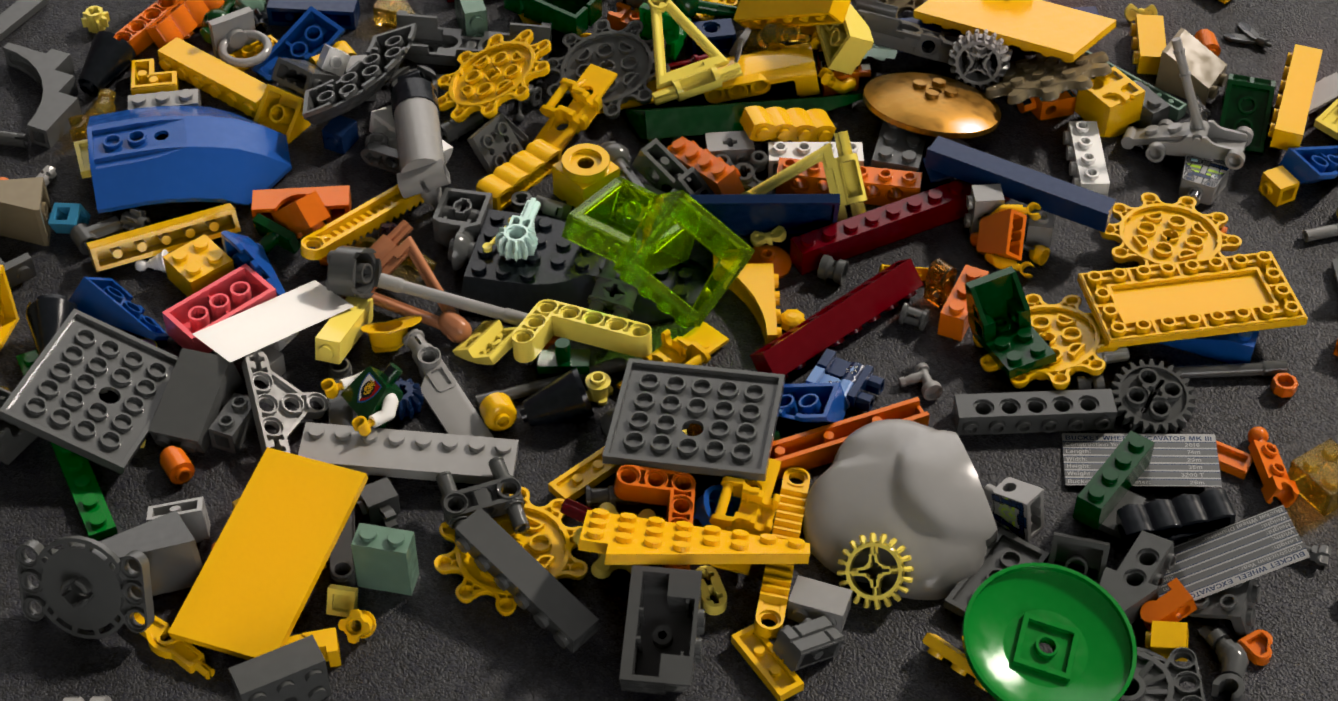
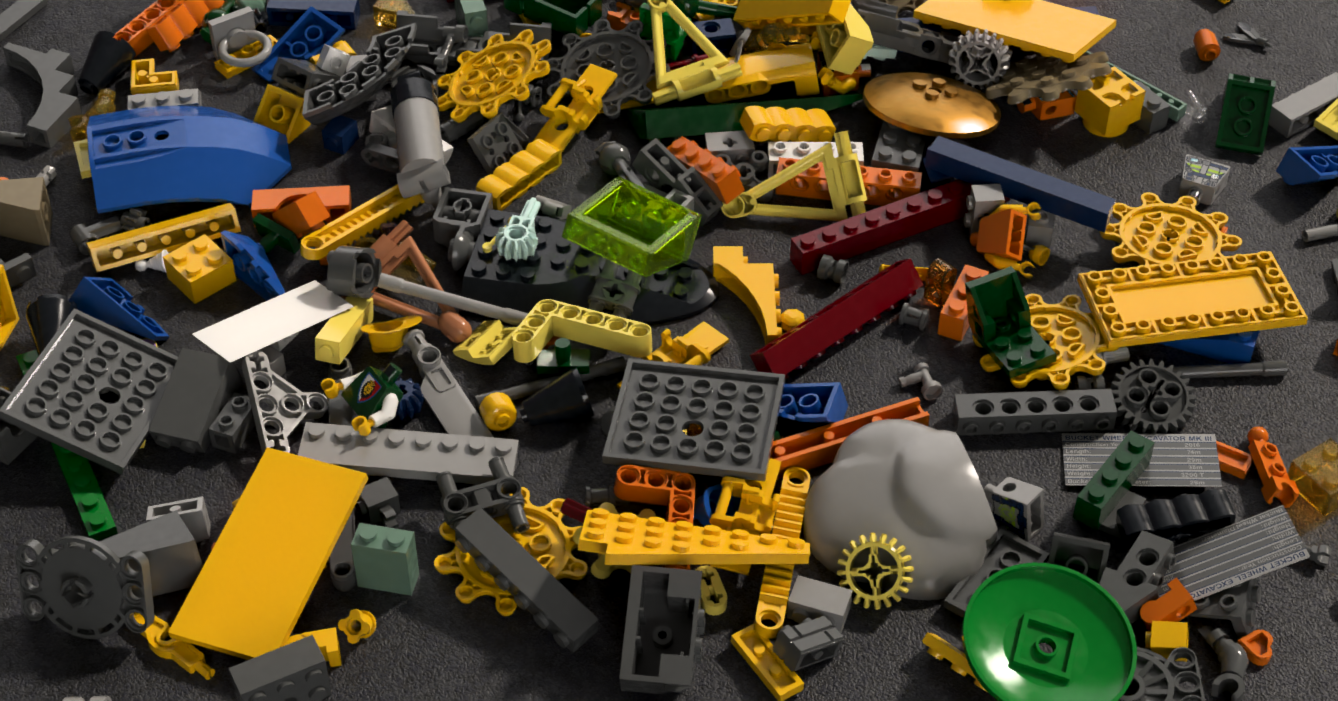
dark azure brick [48,203,91,234] -> none
light yellow gear [81,6,110,33] -> none
yellow brick [157,37,267,118] -> none
orange brick [160,446,195,484] -> none
coral brick [162,263,277,353] -> none
light yellow tile [326,584,358,617] -> none
dark grey bush [511,191,532,213] -> none
yellow plate [548,446,622,501] -> none
yellow piece [552,143,620,218] -> none
light yellow brick [585,371,613,406] -> none
clear neon green windscreen [613,190,755,328] -> none
dark blue tile [689,194,840,237] -> none
orange dish [744,245,792,279] -> none
light yellow piece [750,226,787,247] -> none
dark blue hips [806,349,885,415] -> none
white brick [1063,121,1110,196] -> none
light grey piece [1121,37,1254,170] -> none
light yellow piece [1124,4,1158,22] -> none
yellow brick [1130,14,1166,75] -> none
dark tan slope [1155,28,1228,106] -> none
yellow brick [1258,165,1300,207] -> none
yellow brick [1268,44,1323,150] -> none
orange tile [1270,373,1299,398] -> none
none -> dark grey brick [434,24,469,73]

